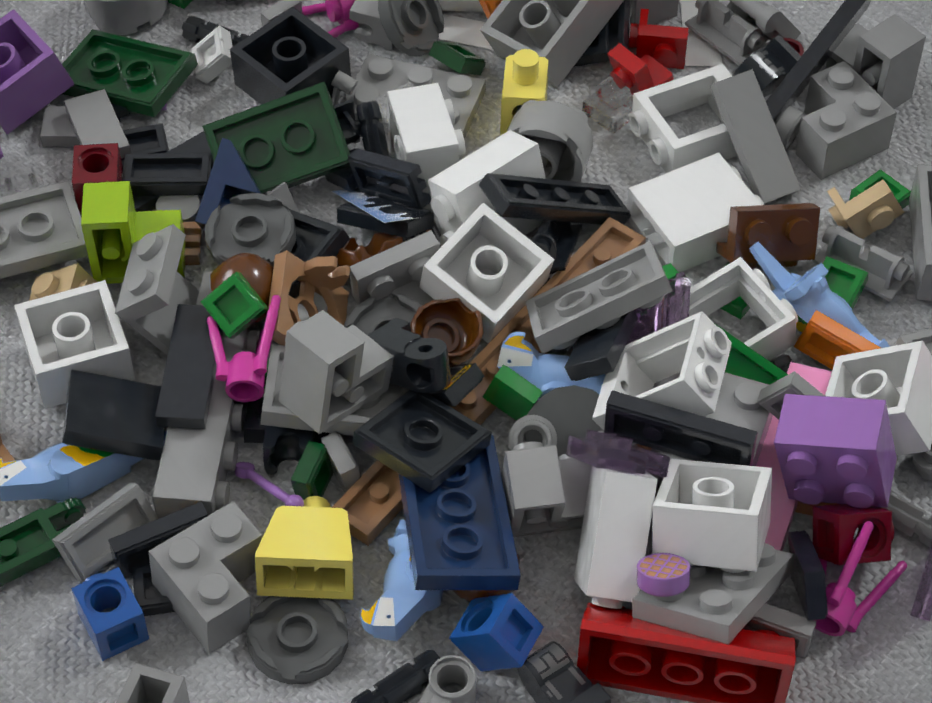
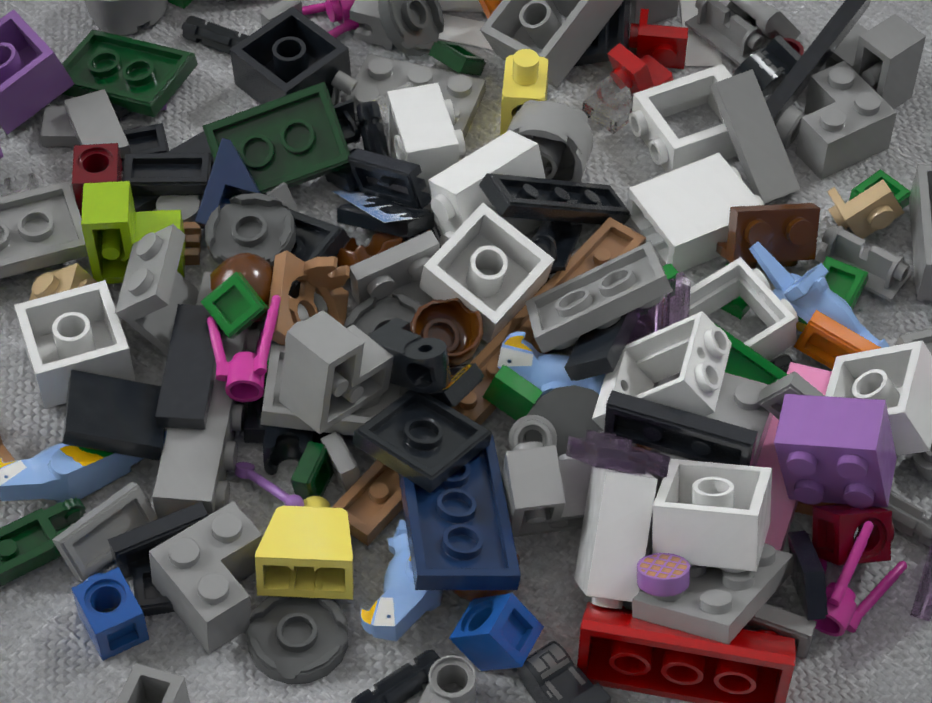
white tile [192,25,233,84] -> none

